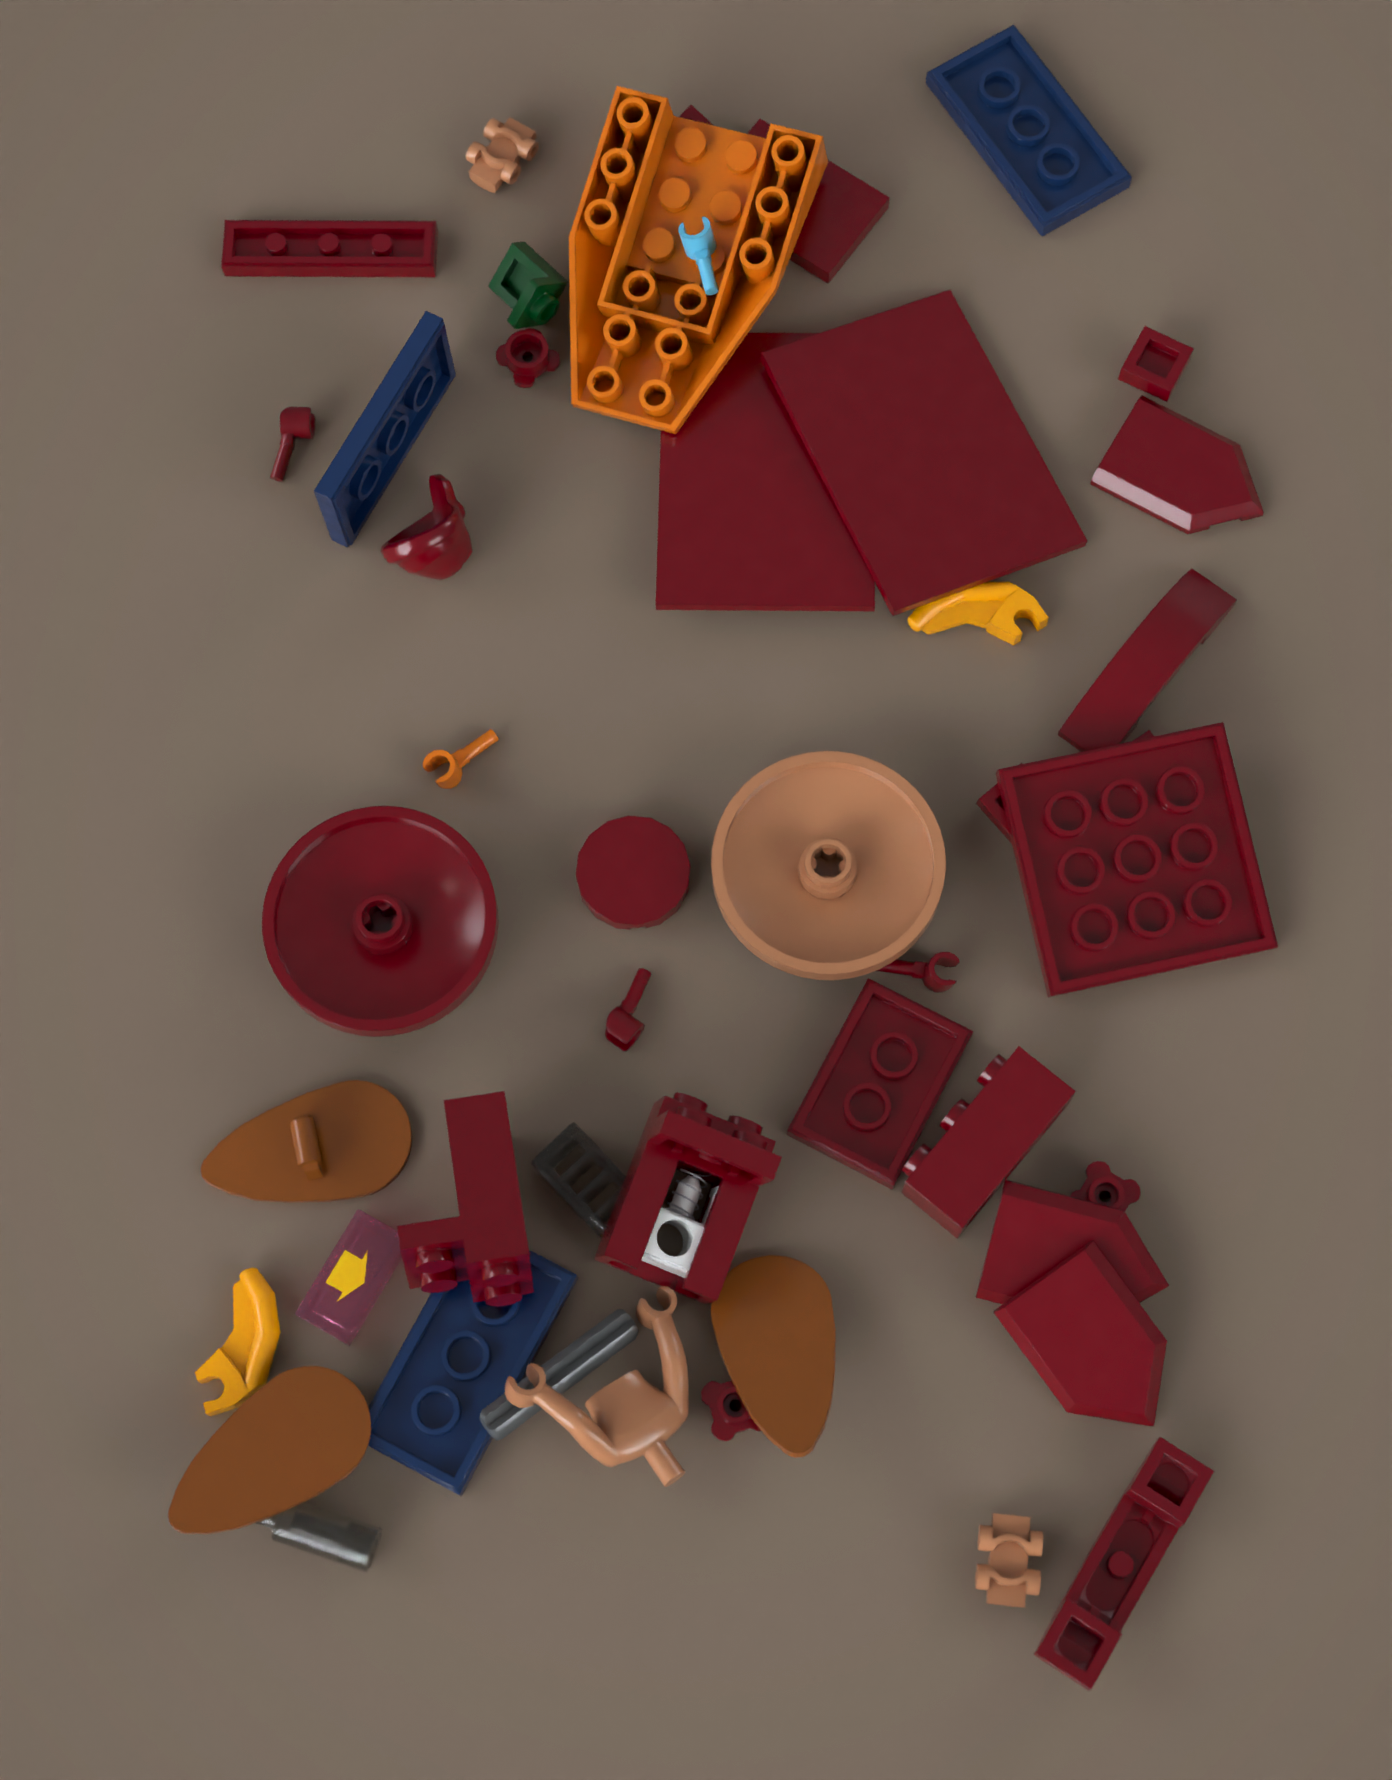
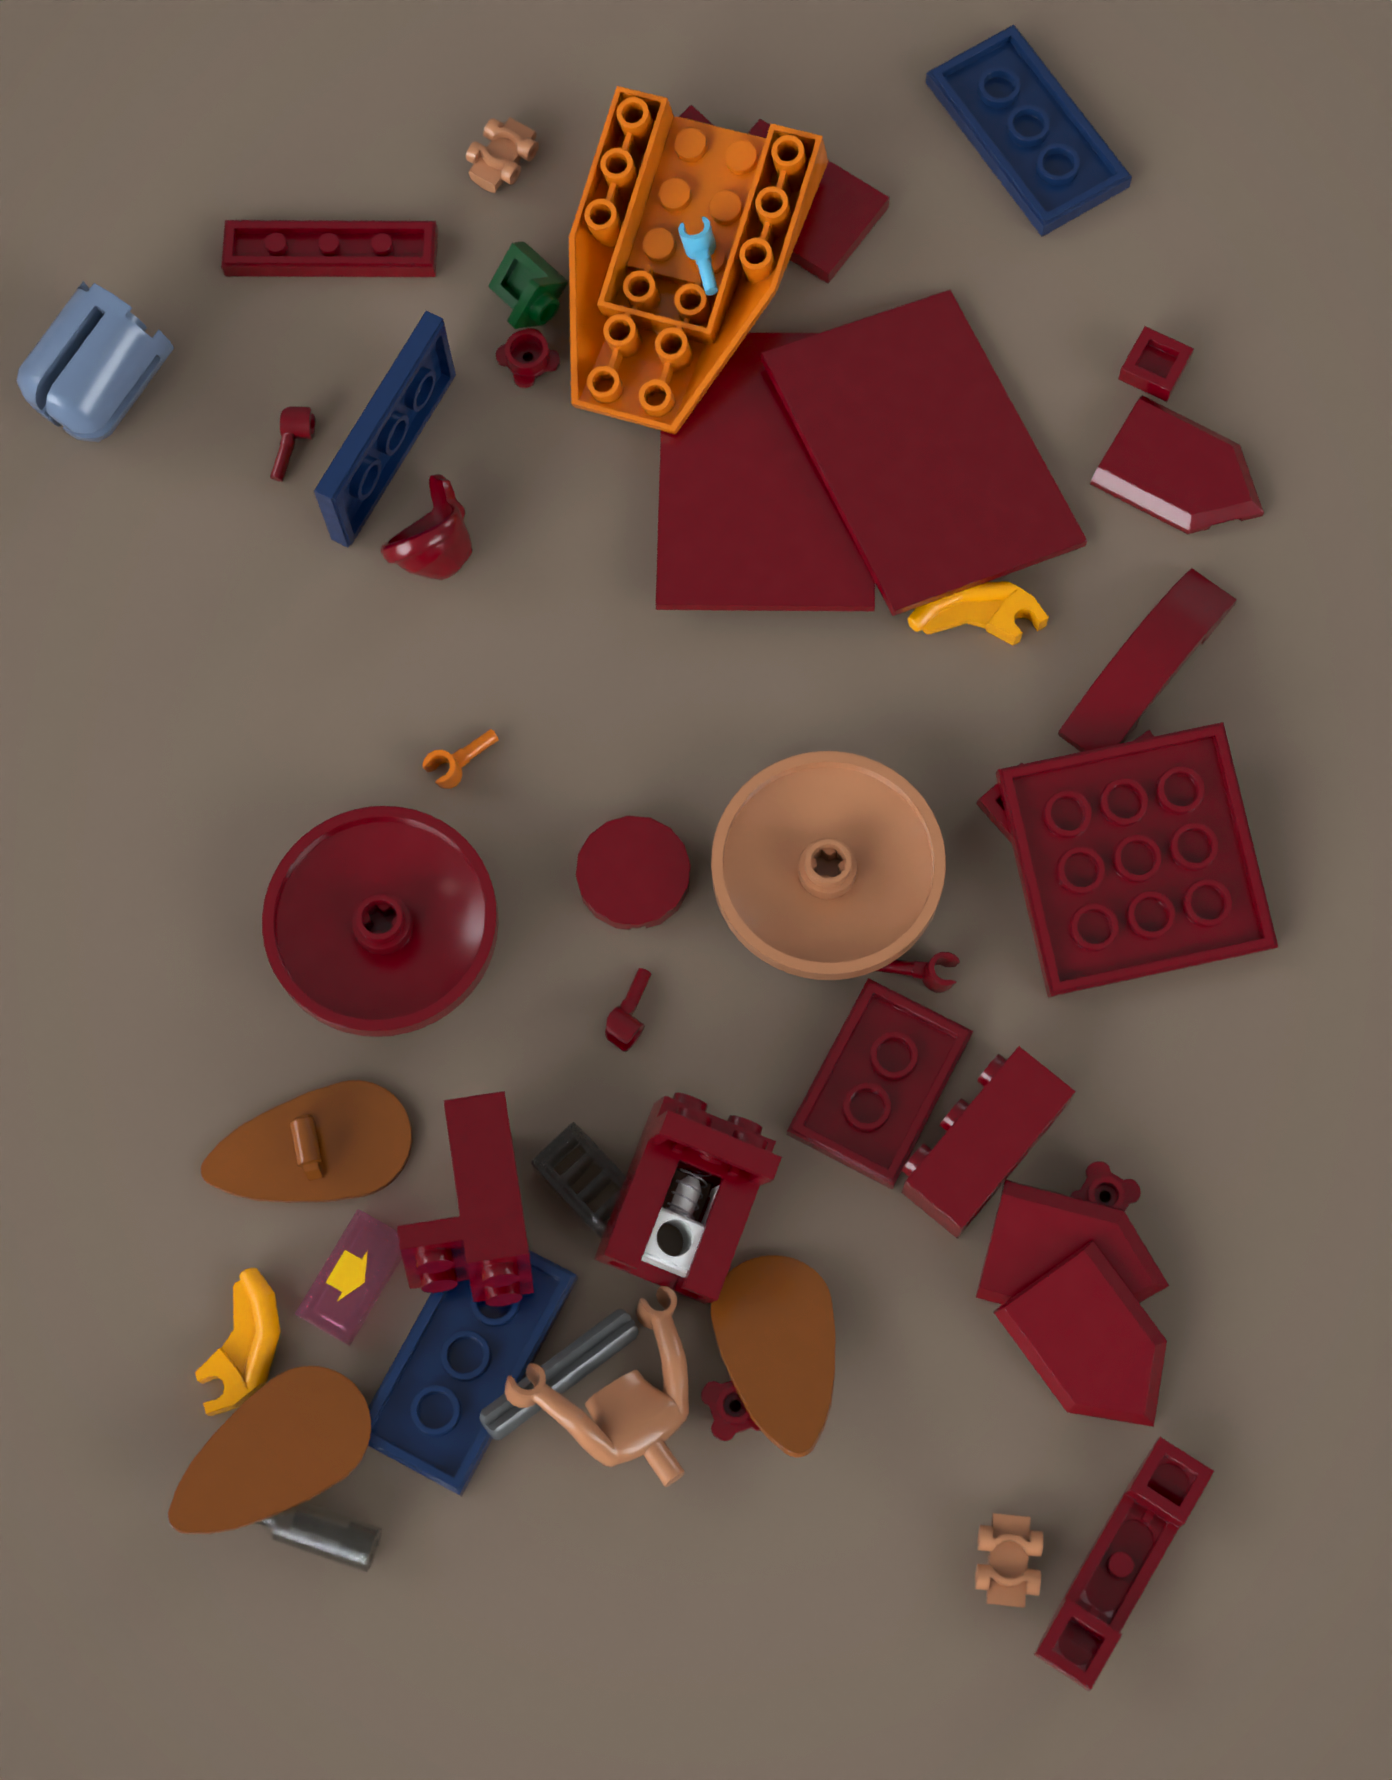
none -> sand blue cylinder [16,281,174,442]

